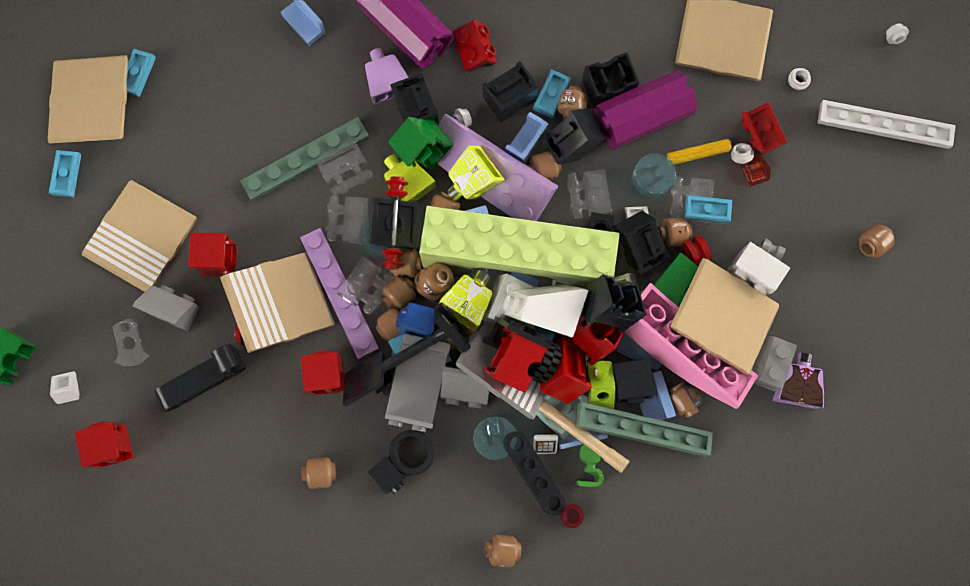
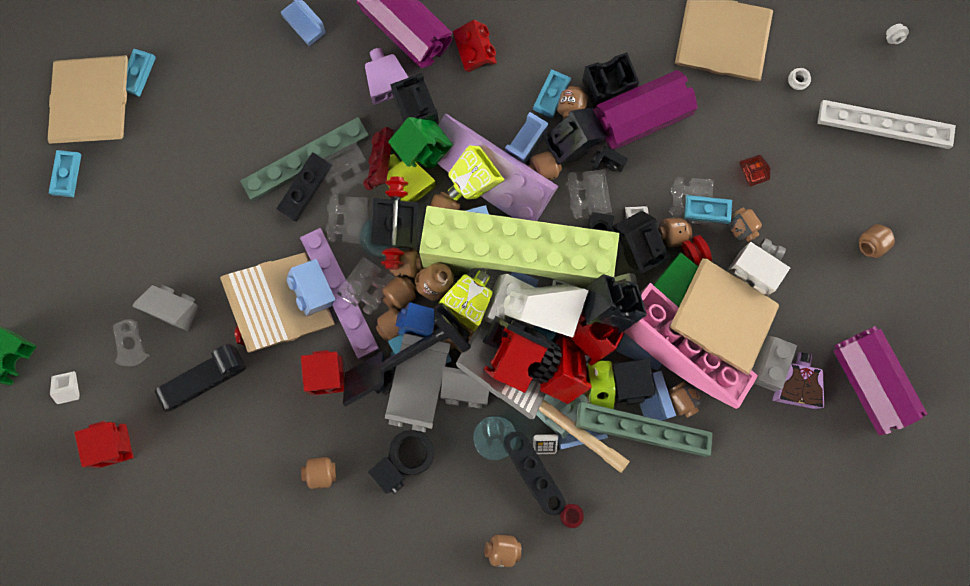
tan piece [82,180,197,292] -> none
red piece [188,233,238,277] -> none
white plate [453,108,472,127] -> none
black piece [483,61,539,123] -> none
bright green leg [575,444,604,488] -> none
clear light blue head [632,153,676,198] -> none
yellow axle [666,139,732,166] -> none
white plate [731,143,754,164] -> none
red bracket [741,102,788,155] -> none
none -> black plate [276,152,333,222]
none -> light blue brick [286,259,335,316]
none -> dark red plate [363,126,394,191]
none -> black bracket [591,146,628,172]
none -> medium nougat head [727,207,762,242]
none -> magenta brick [834,326,927,436]

